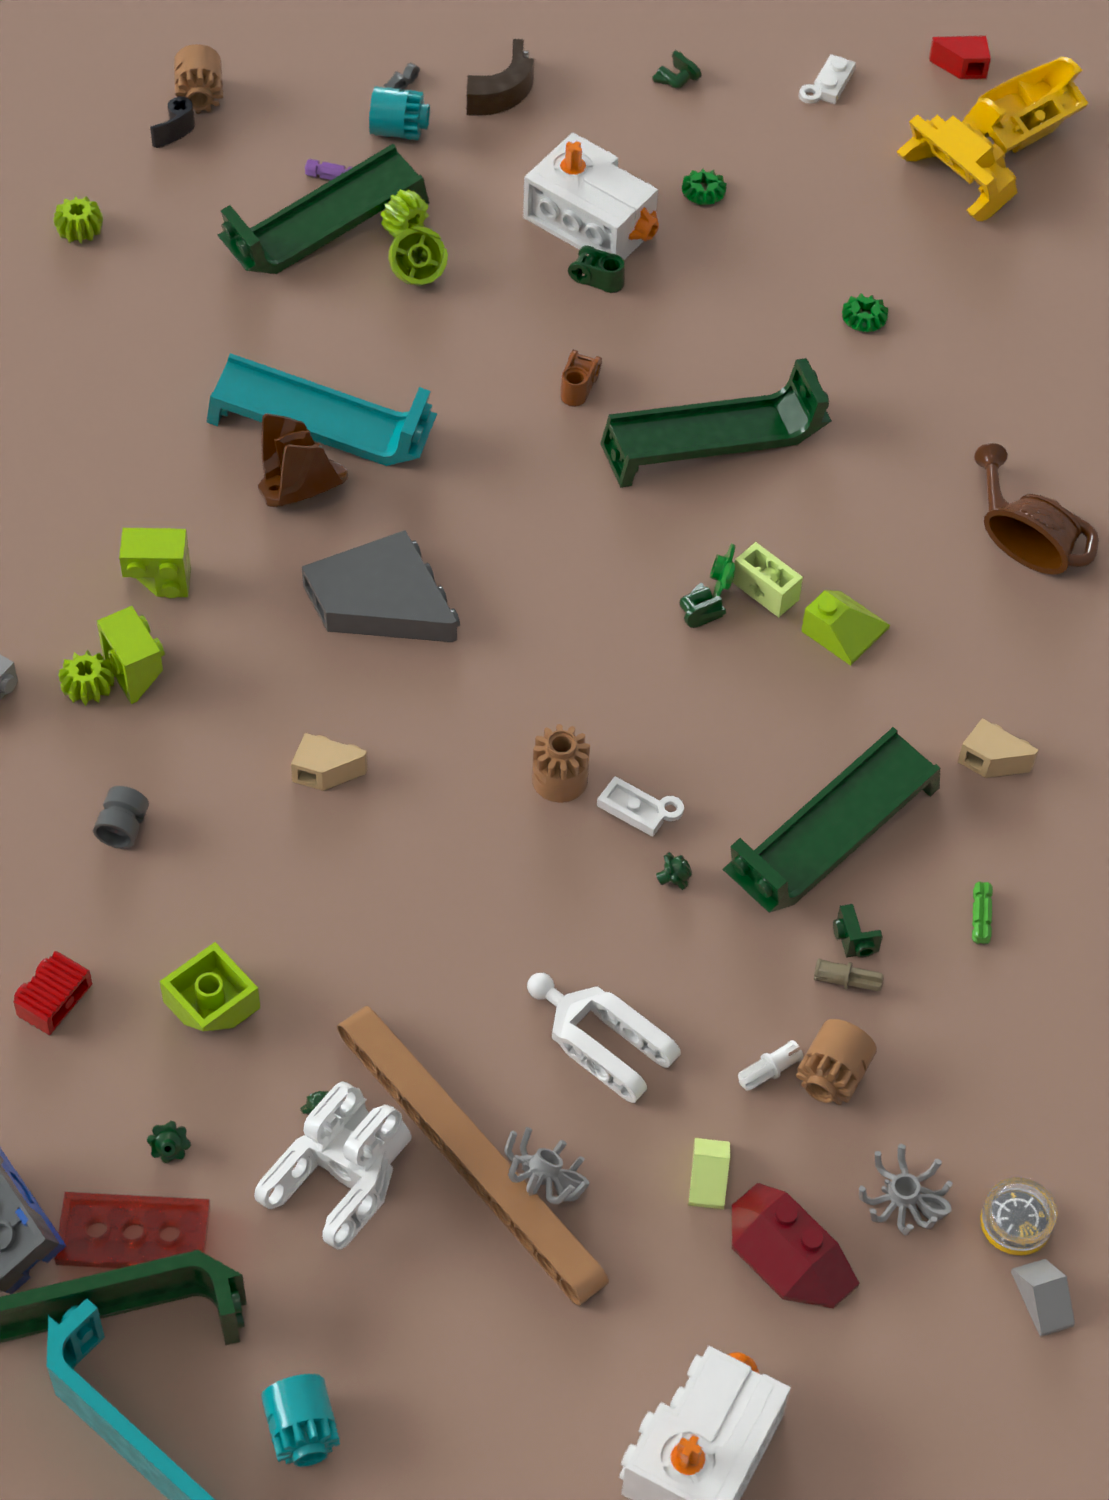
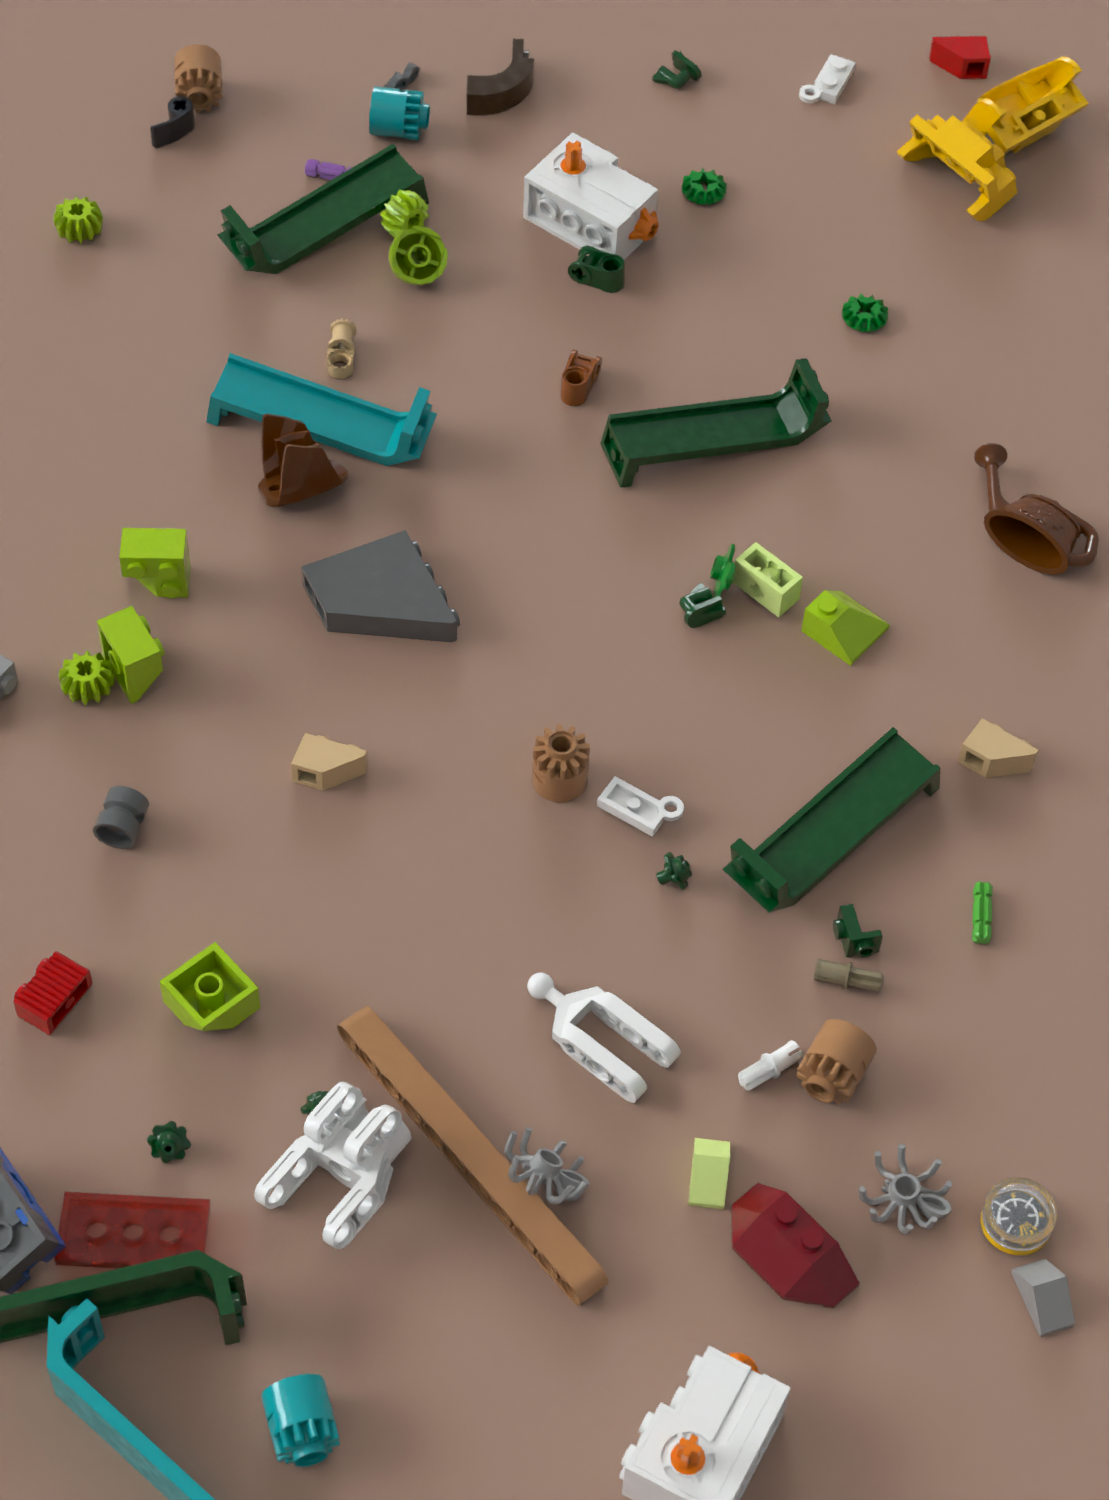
none -> tan connector [327,318,357,379]

